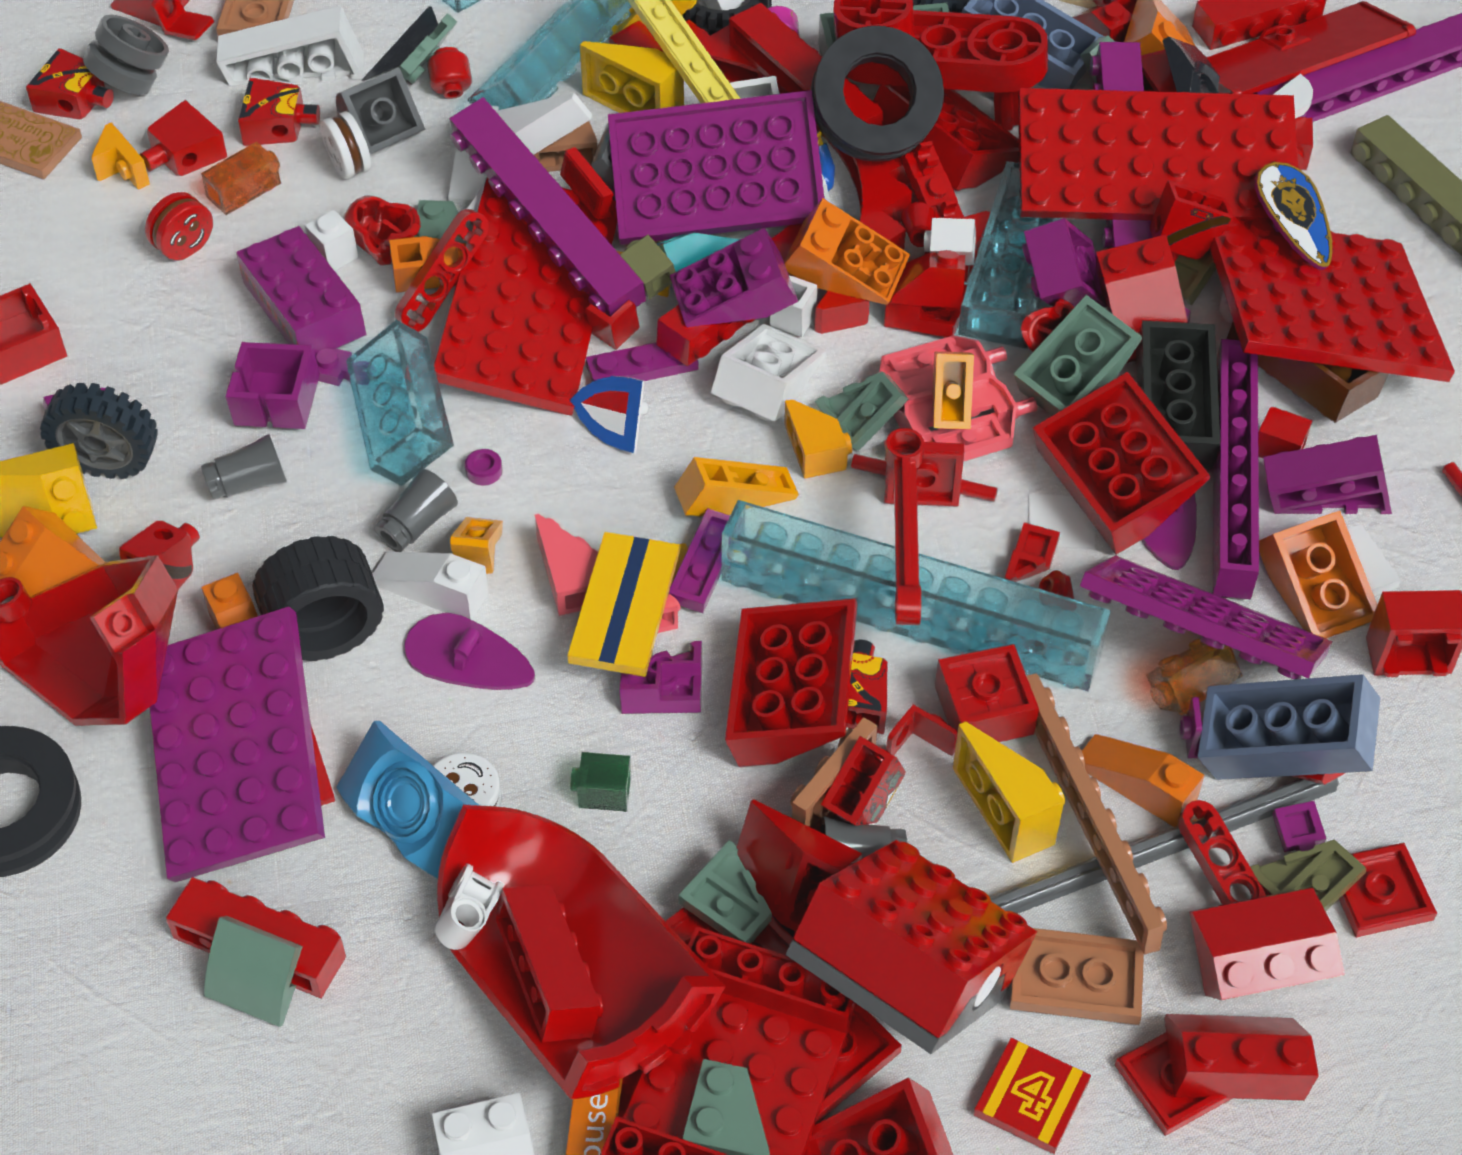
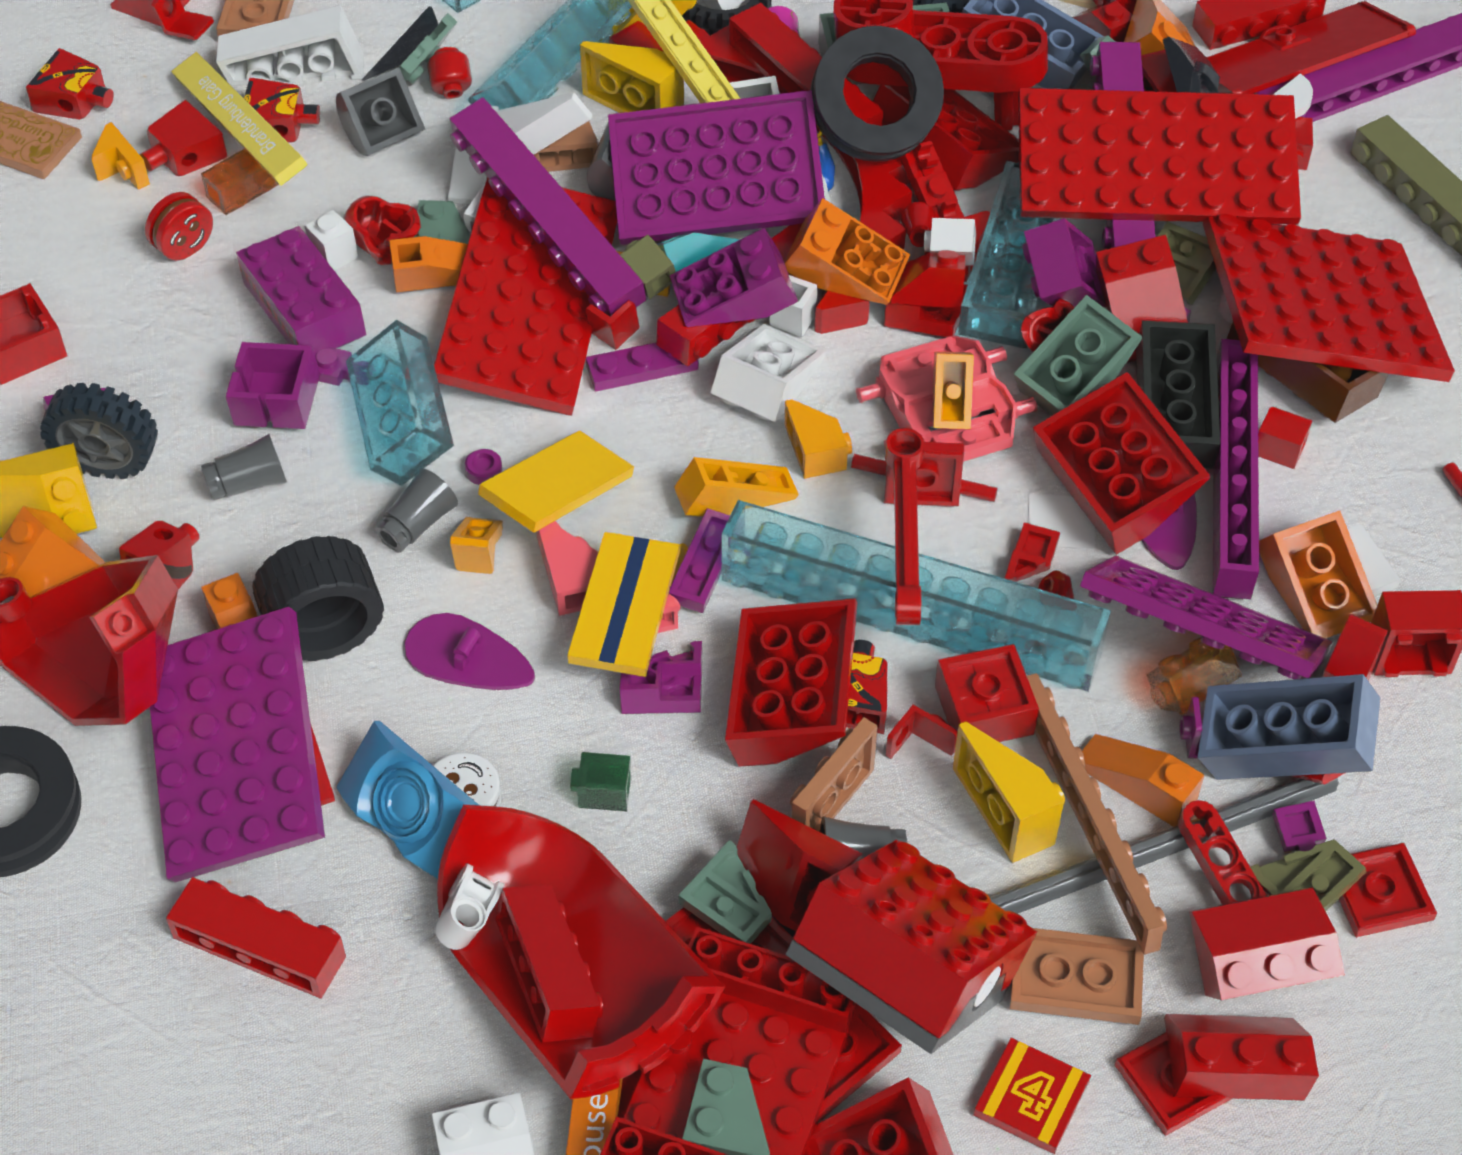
dark grey wheel [83,15,169,95] -> none
sand green slope [204,916,303,1027] -> none
white head [320,111,371,179] -> none
white slope [373,552,489,620] -> none
red beam [395,209,489,332] -> none
red tile [560,147,613,220] -> none
shield [570,376,648,453] -> none
sand green wing [815,371,909,451] -> none
red torso [821,736,906,826] -> none
red torso [1150,180,1234,263] -> none
shield [1254,162,1332,270] -> none
magenta wedge [1263,435,1392,514] -> none
none -> light yellow tile [171,52,308,186]
none -> yellow tile [478,430,634,533]
none -> red slope [1322,614,1388,681]

